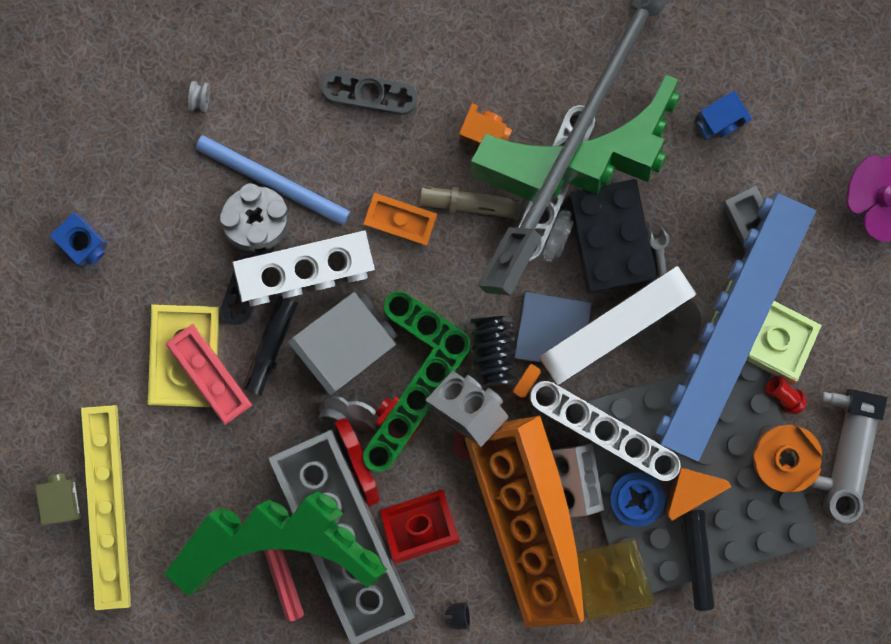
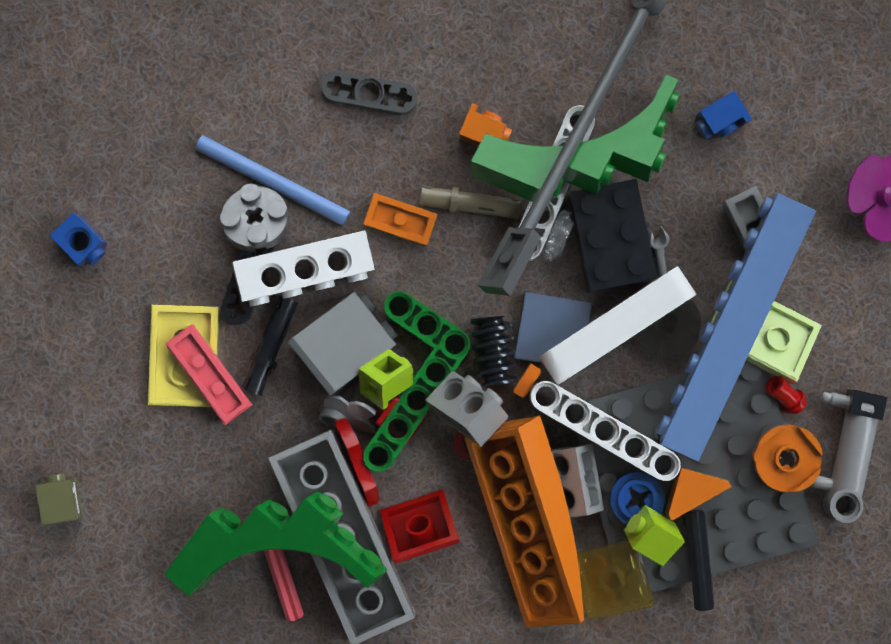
light yellow plate [81,405,131,610] -> none
light grey bush [188,81,210,113] -> none
black hinge [445,602,470,630] -> none
none -> lime brick [359,349,413,410]
none -> lime brick [624,505,685,566]

